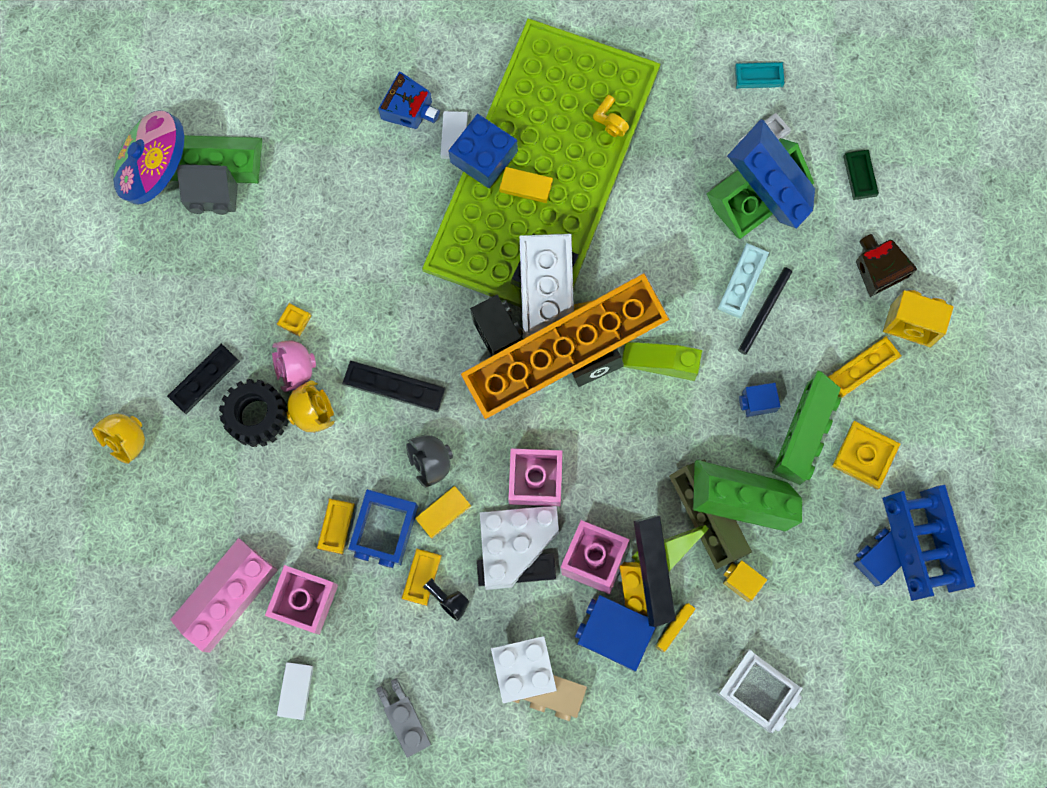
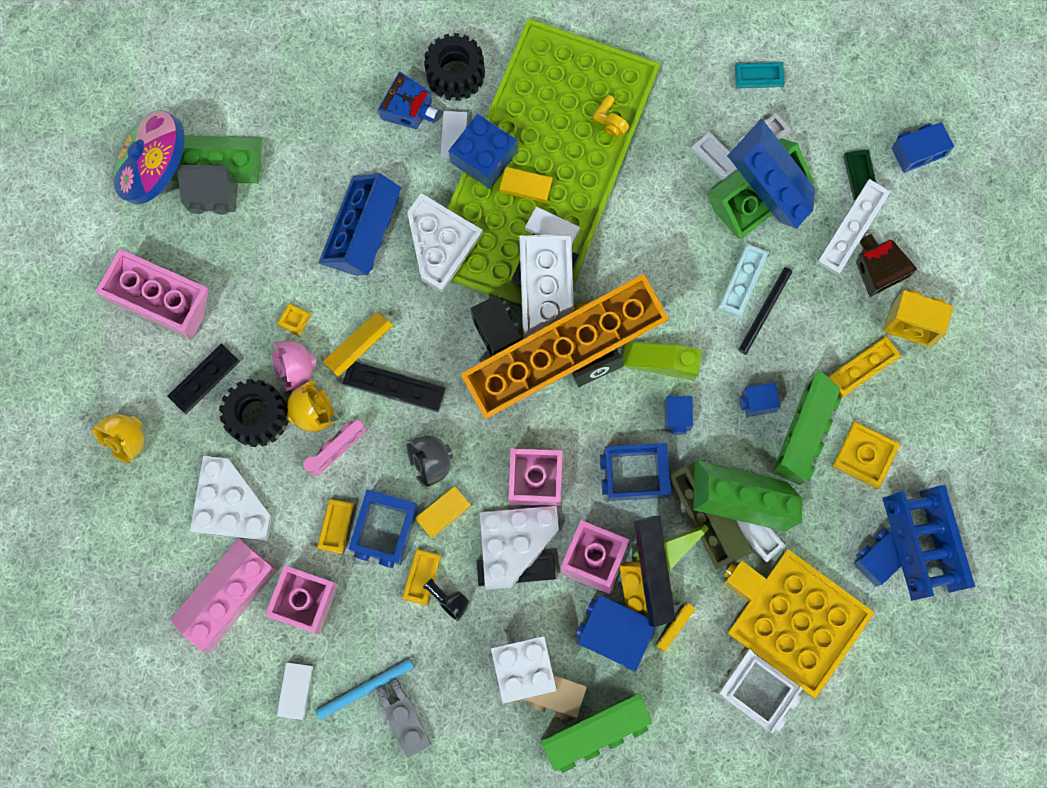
none -> bright pink slope [96,249,209,340]
none -> white plate [190,456,272,541]
none -> bright pink plate [304,419,367,476]
none -> medium azure bar [316,659,414,720]
none -> blue slope [319,173,402,276]
none -> yellow tile [322,311,393,377]
none -> white plate [407,193,483,293]
none -> black tyre [424,33,485,101]
none -> white tile [525,207,580,245]
none -> bright green slope [541,693,652,773]
none -> blue window [600,443,671,501]
none -> blue brick [664,396,693,435]
none -> white tile [691,132,738,181]
none -> yellow plate [726,549,875,699]
none -> white tile [736,520,786,563]
none -> white plate [816,179,890,275]
none -> blue brick [891,122,955,173]

